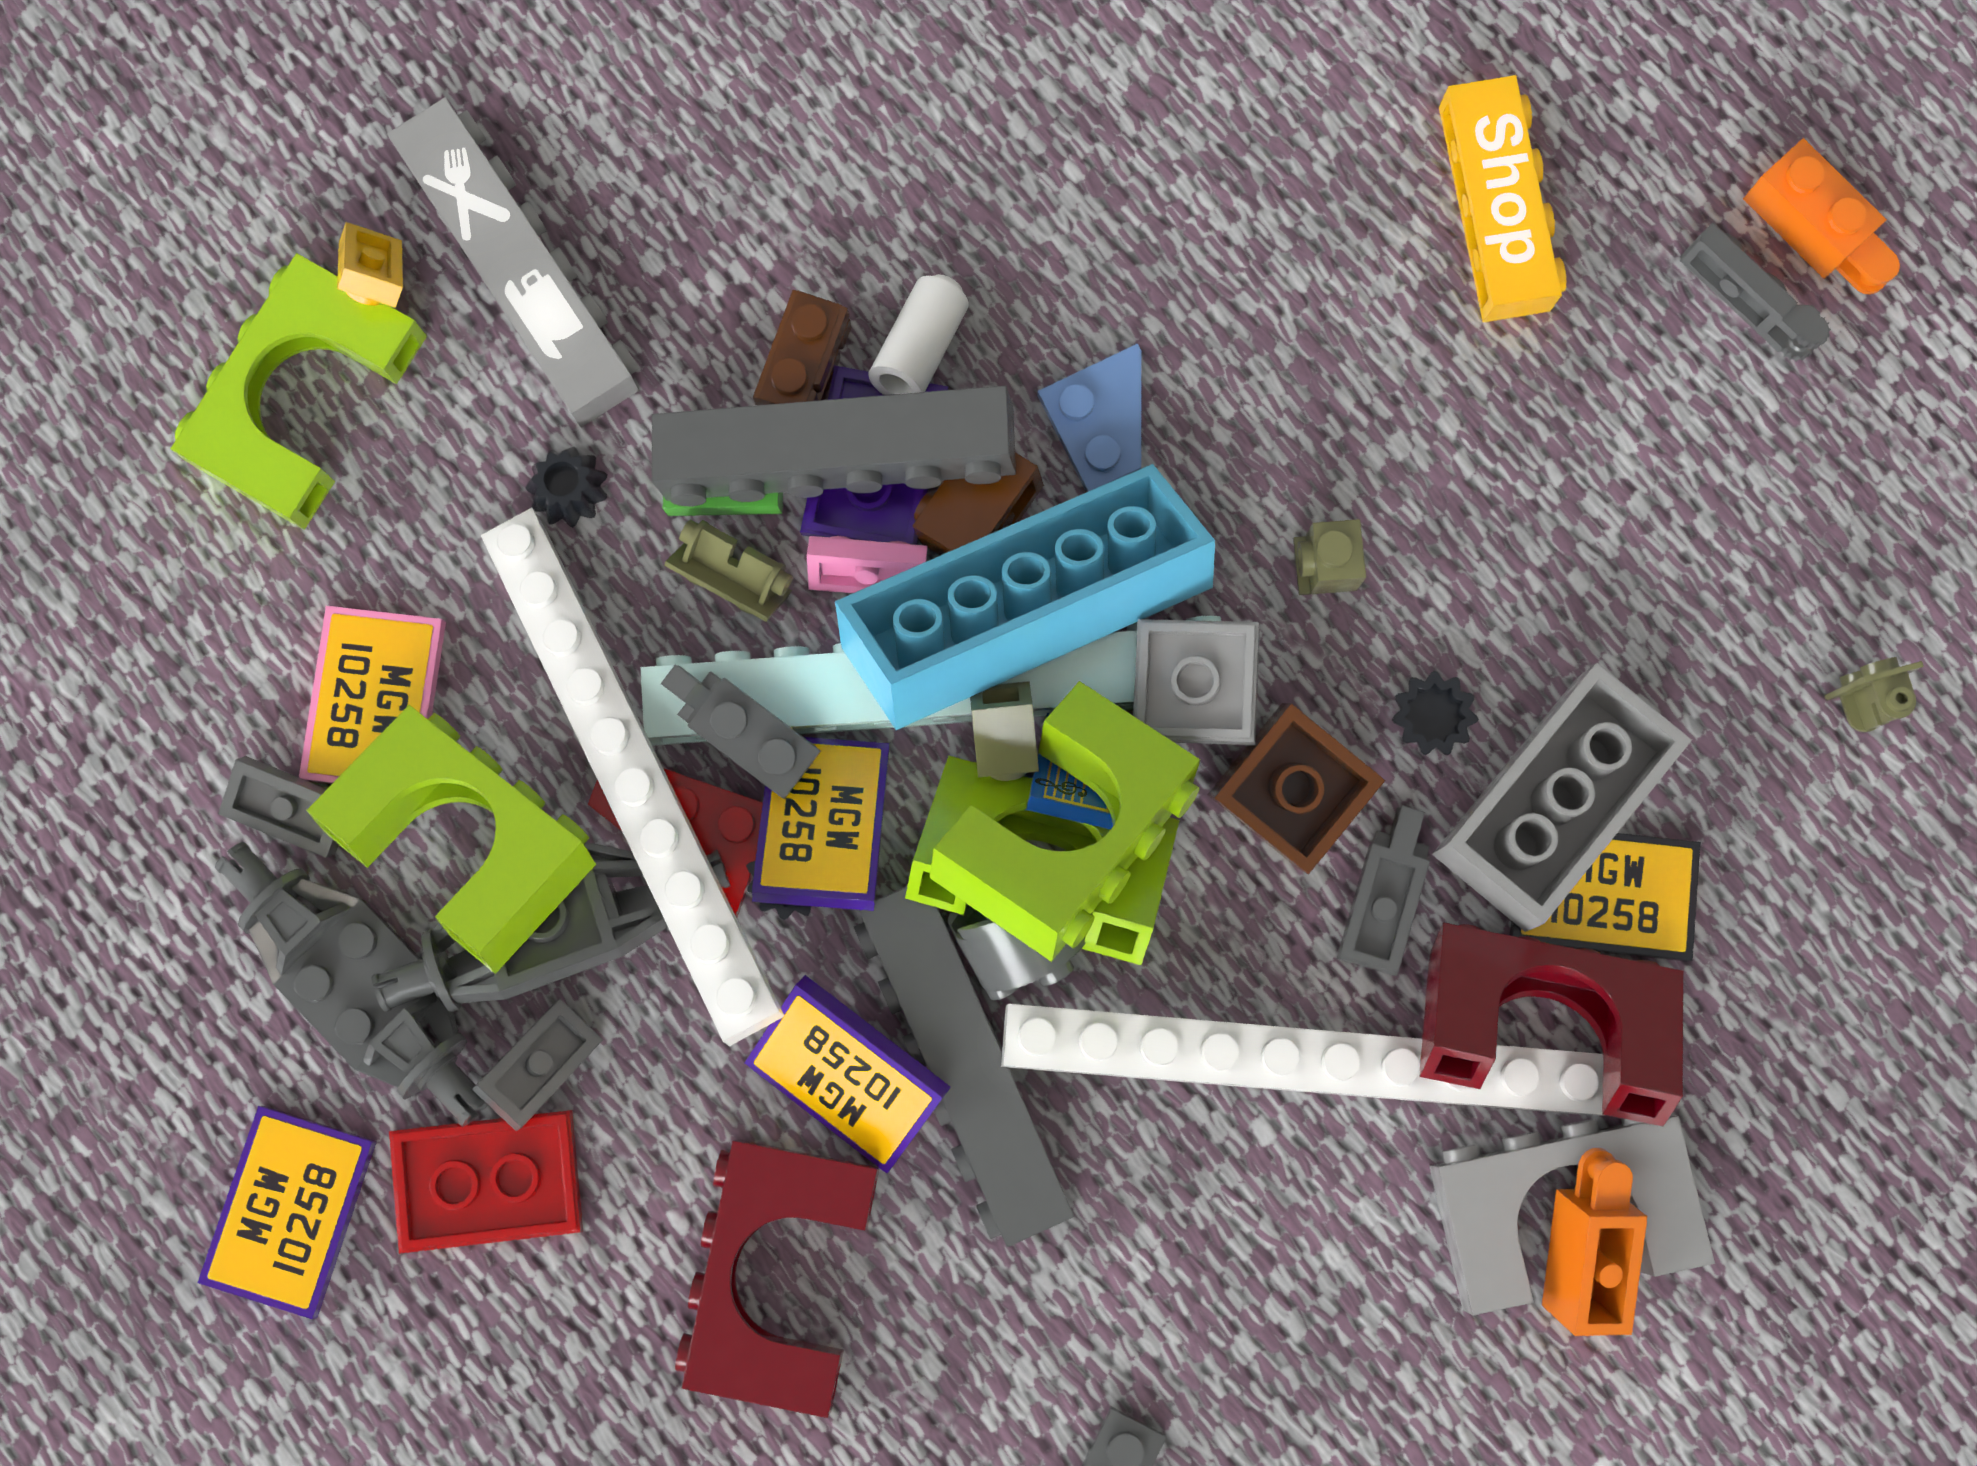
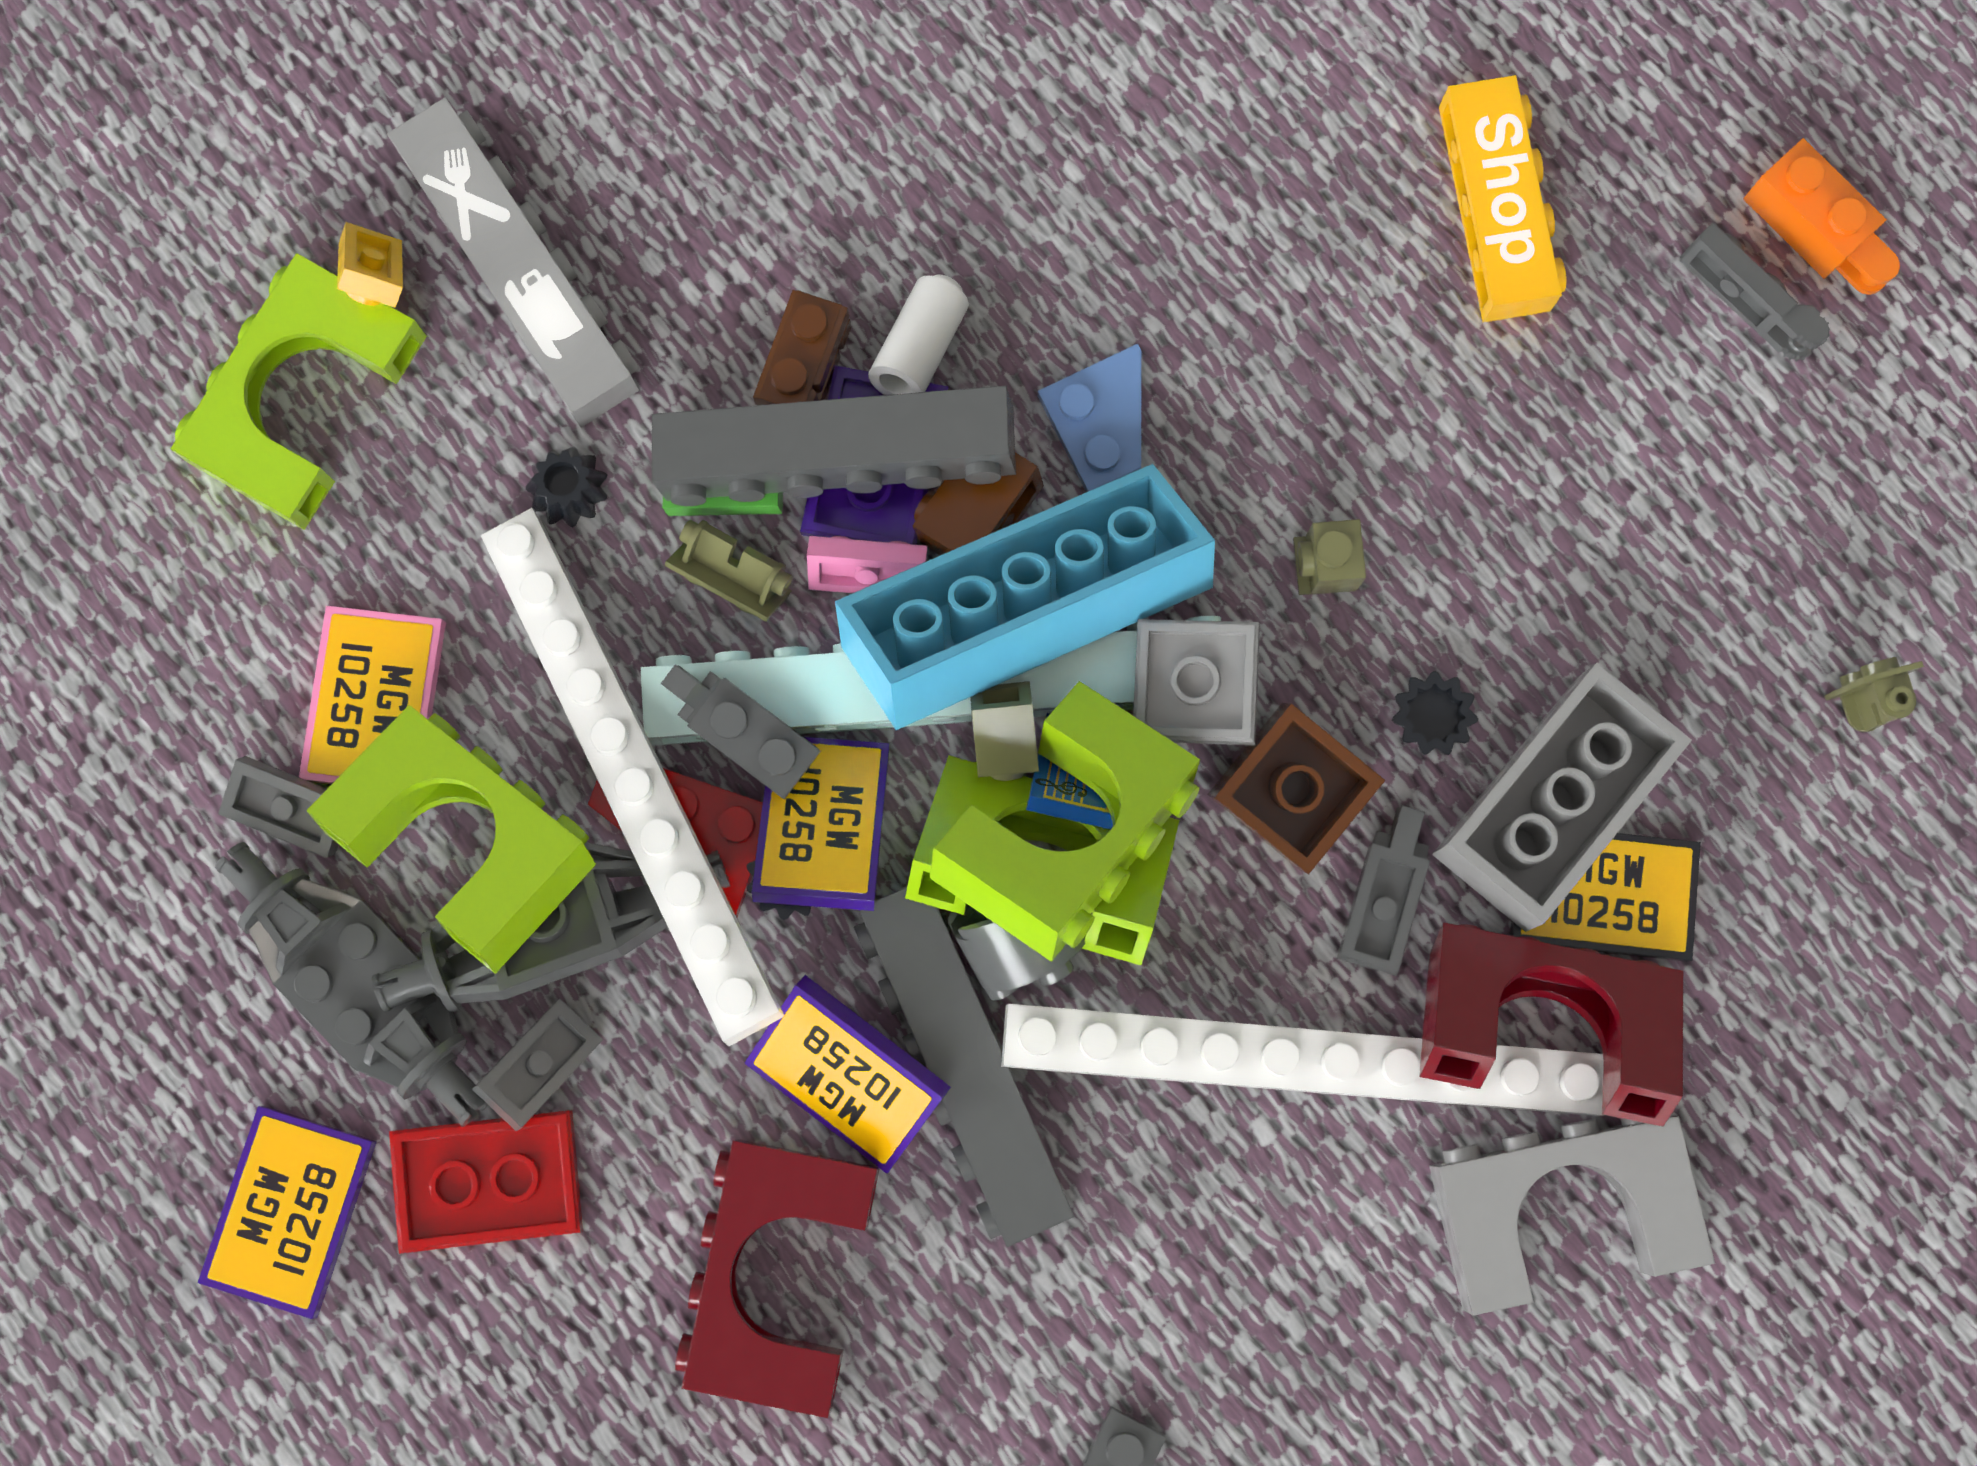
orange brick [1542,1148,1648,1336] -> none

